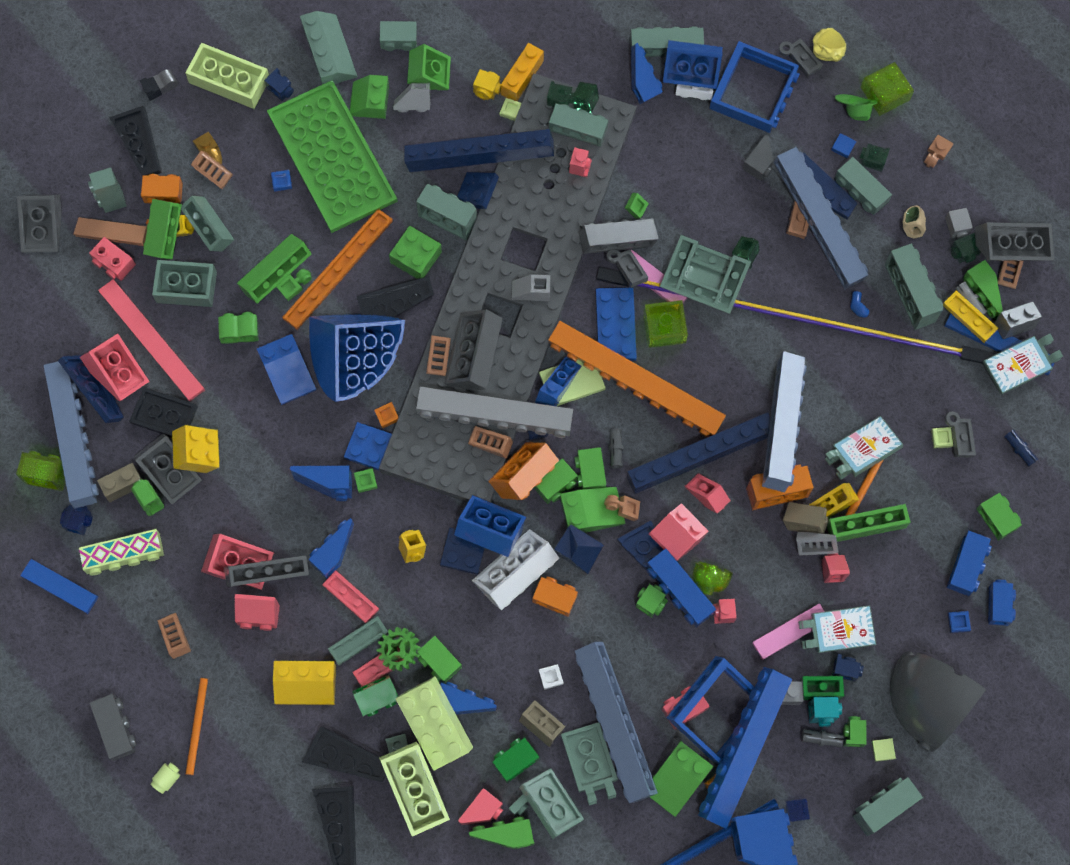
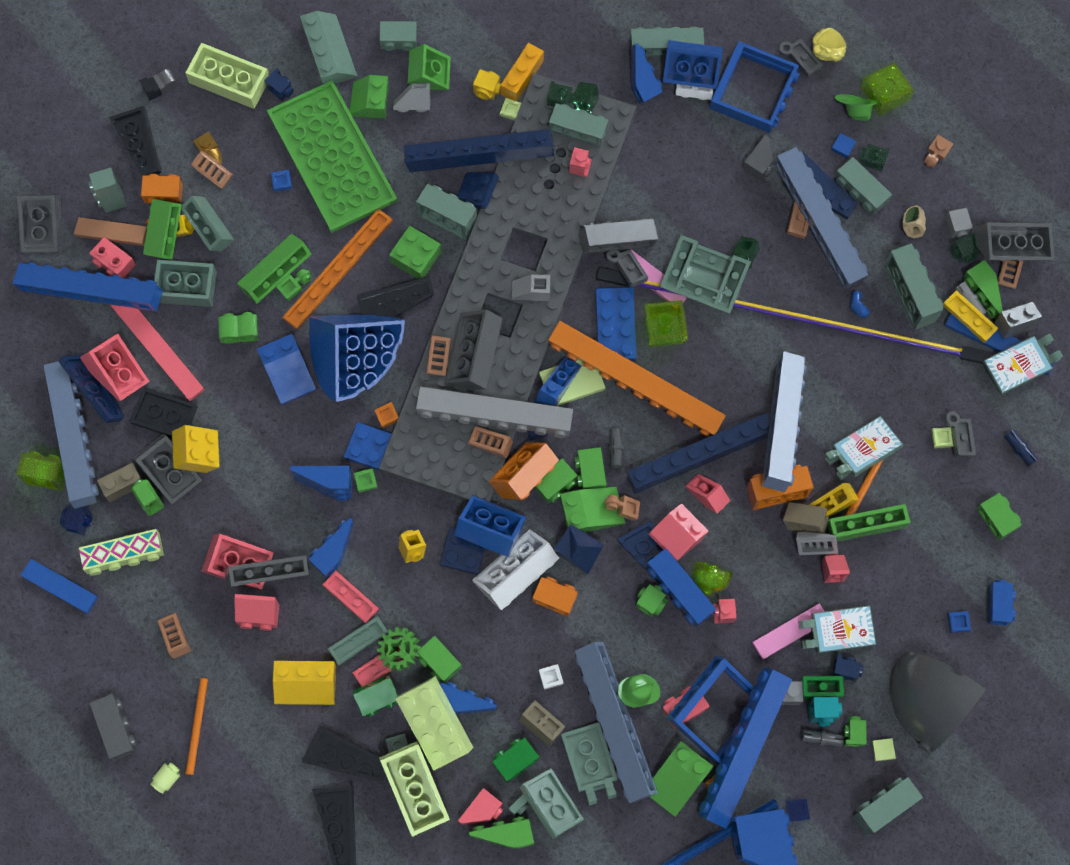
bright green plate [625,193,649,219] -> none
blue brick [946,530,992,596] -> none
none -> blue brick [12,262,163,312]
none -> bright green piece [618,674,660,708]

